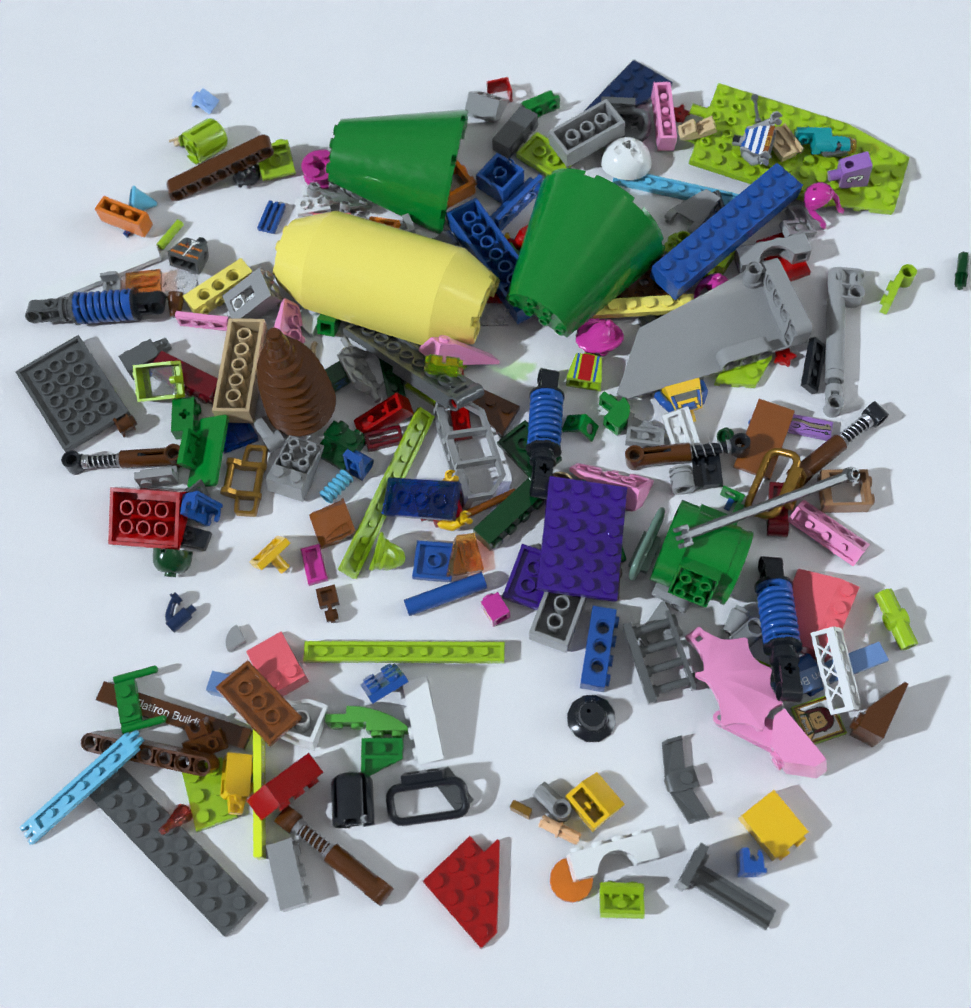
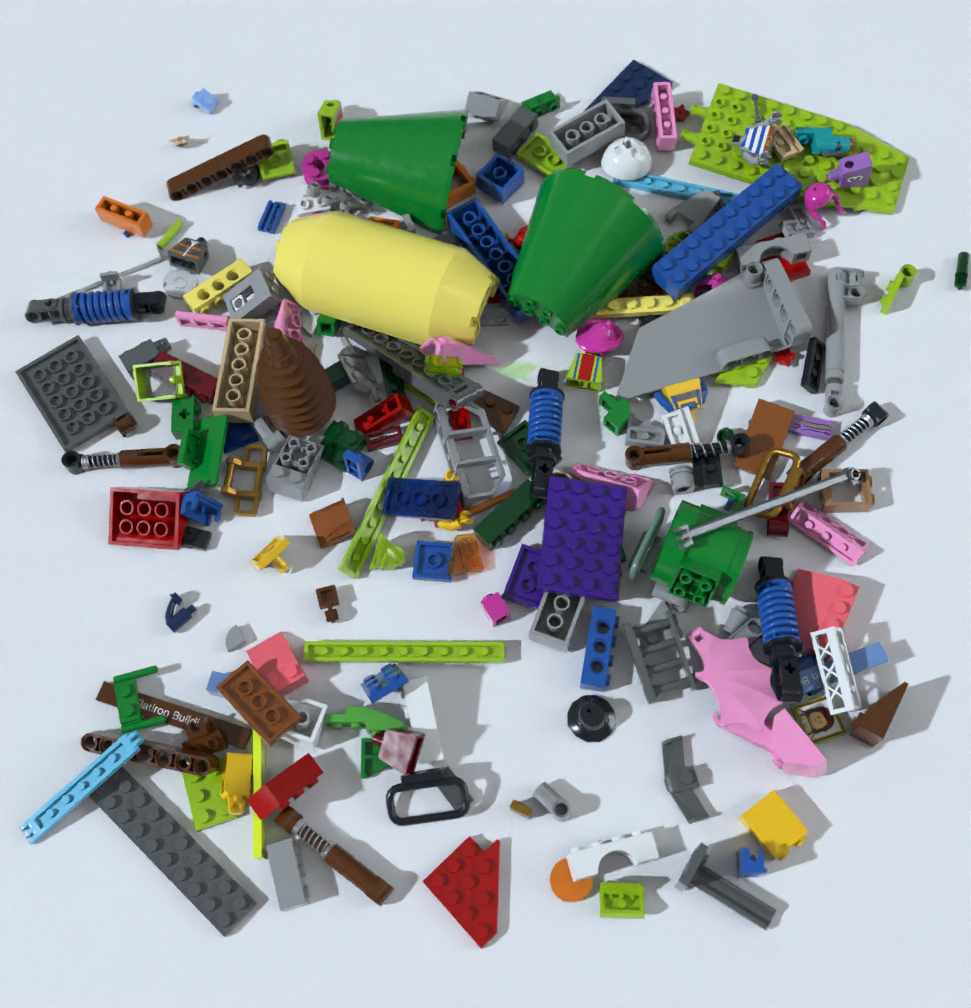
clear orange wing [125,269,162,292] -> none
medium azure hat [129,185,157,211] -> none
light grey bracket [134,466,178,488] -> none
dark green cylinder [152,548,193,577] -> none
clear red cone [159,804,193,835] -> none
reddish brown cone [167,291,184,318] -> none
lime cylinder [179,118,228,164] -> none
dark pink tile [300,544,328,586] -> none
medium azure piece [320,469,353,504] -> none
black cylinder [331,772,375,828] -> none
blue piece [404,572,487,616] -> none
red bracket [486,77,513,102] -> none
blue fence [490,174,543,231] -> none
light nougat axle [538,814,581,845] -> none
green bracket [562,414,599,442] -> none
yellow slope [565,772,625,833] -> none
tan slope [678,116,717,140] -> none
lime piece [874,588,918,651] -> none
none -> lime torso [318,100,343,140]
none -> torso [372,728,425,775]

